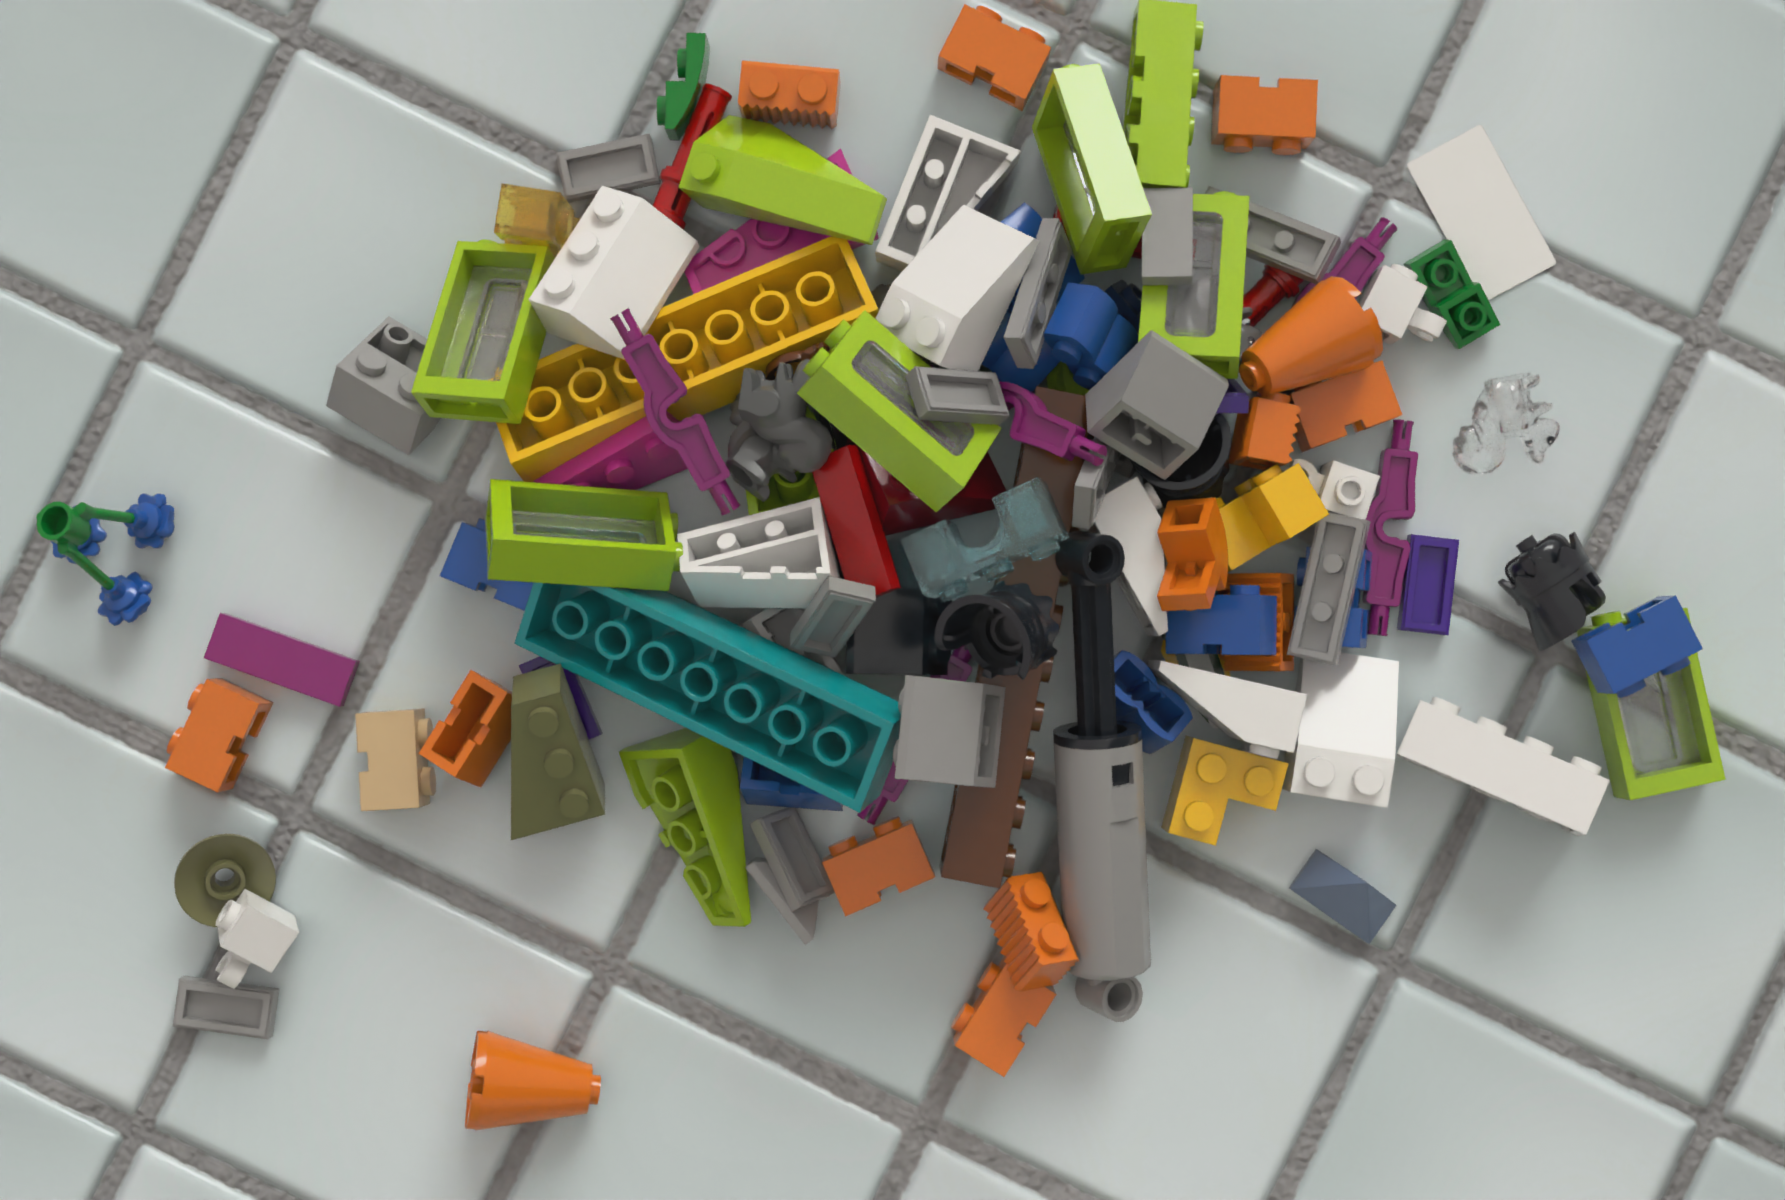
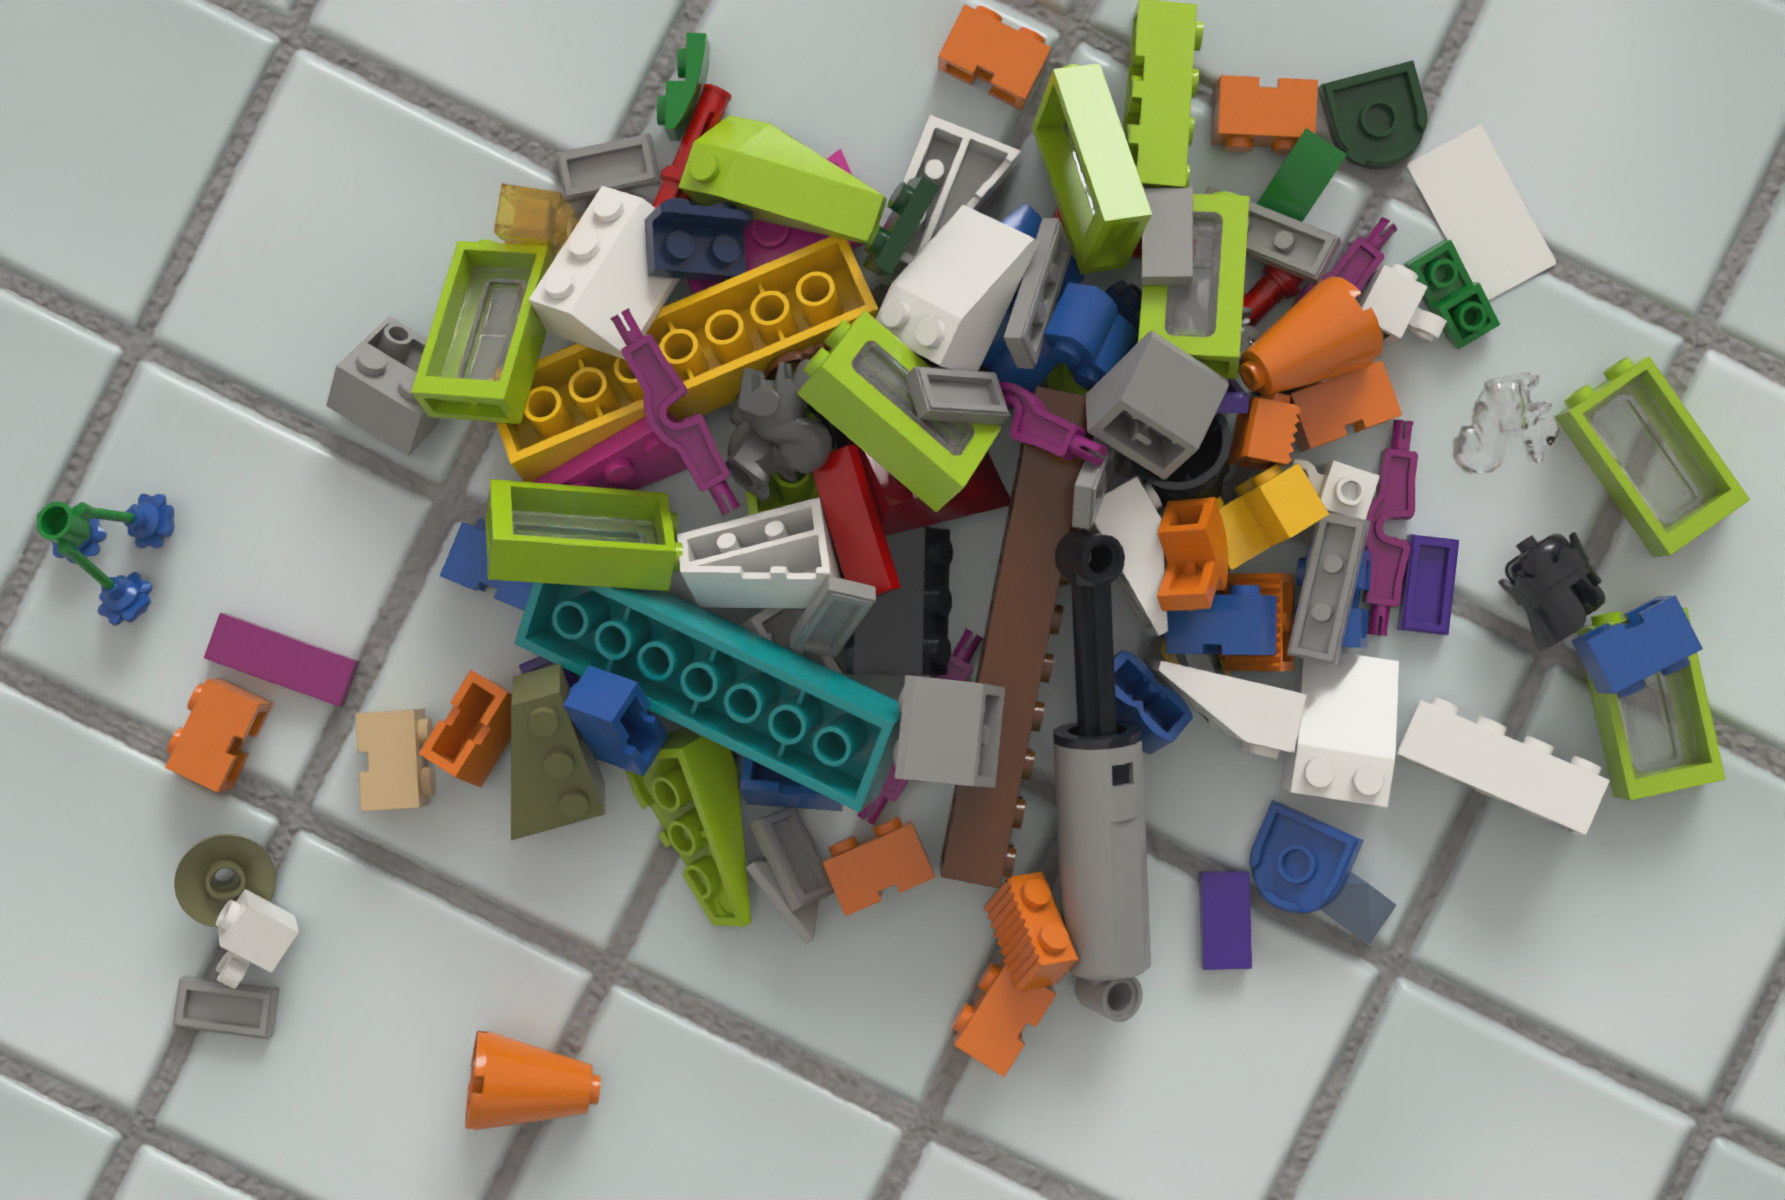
orange brick [738,60,841,130] -> none
clear light blue arch [900,477,1069,602] -> none
black hat [934,581,1060,680] -> none
yellow brick [1161,735,1289,846] -> none
none -> blue brick [563,665,669,776]
none -> dark blue bracket [645,198,754,282]
none -> dark green plate [862,176,939,276]
none -> dark purple tile [1199,870,1252,970]
none -> blue tile [1249,800,1364,914]
none -> green slope [1257,128,1347,222]
none -> dark green tile [1318,60,1428,170]
none -> piece [1554,356,1750,557]

